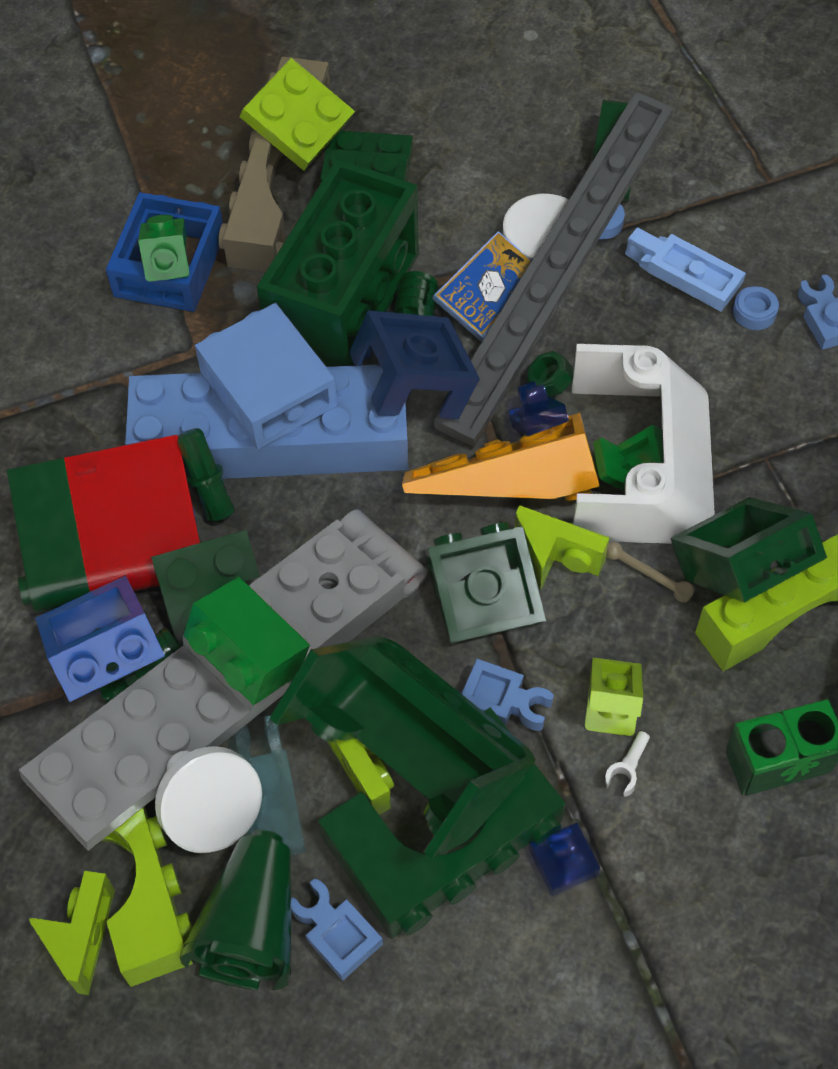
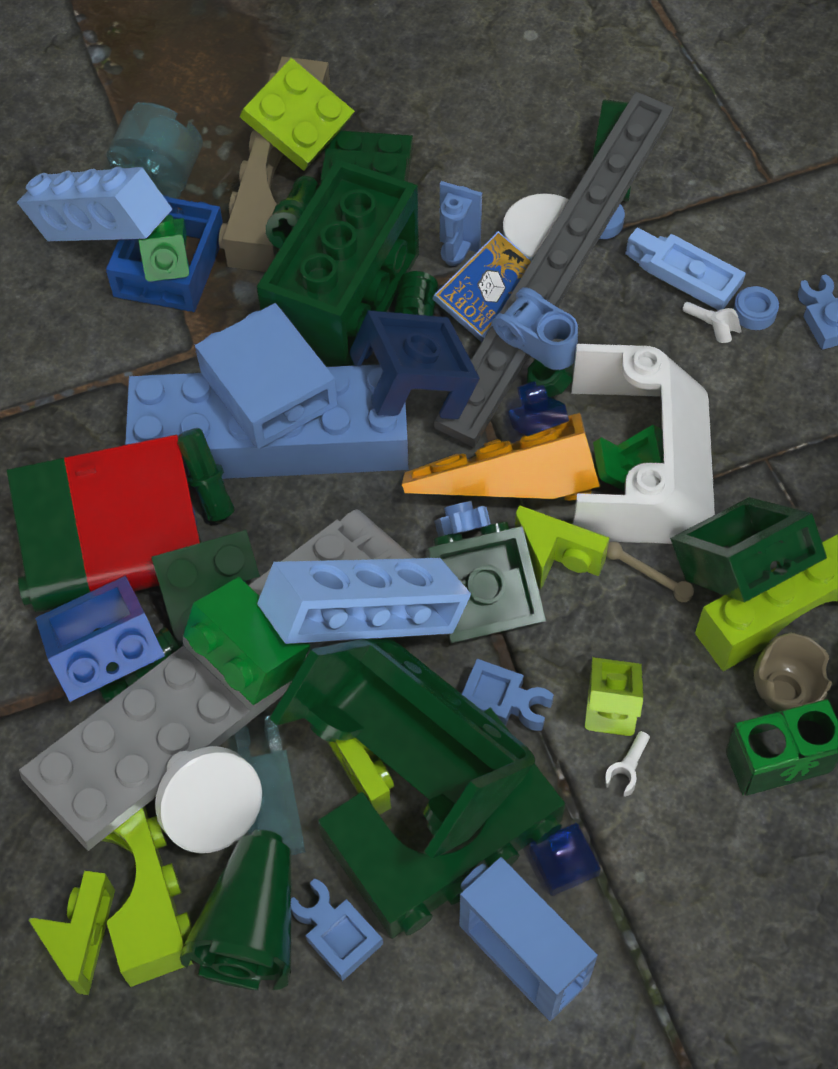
none -> light blue brick [17,167,172,241]
none -> clear light blue brick [107,102,203,199]
none -> light blue brick [257,558,471,644]
none -> dark green pin [266,175,319,249]
none -> medium blue plate [434,501,491,537]
none -> medium blue hinge [440,181,482,266]
none -> medium blue window [459,857,598,1021]
none -> medium blue piece [492,287,578,370]
none -> white hand [683,302,742,343]
none -> dark tan hair [754,632,832,712]

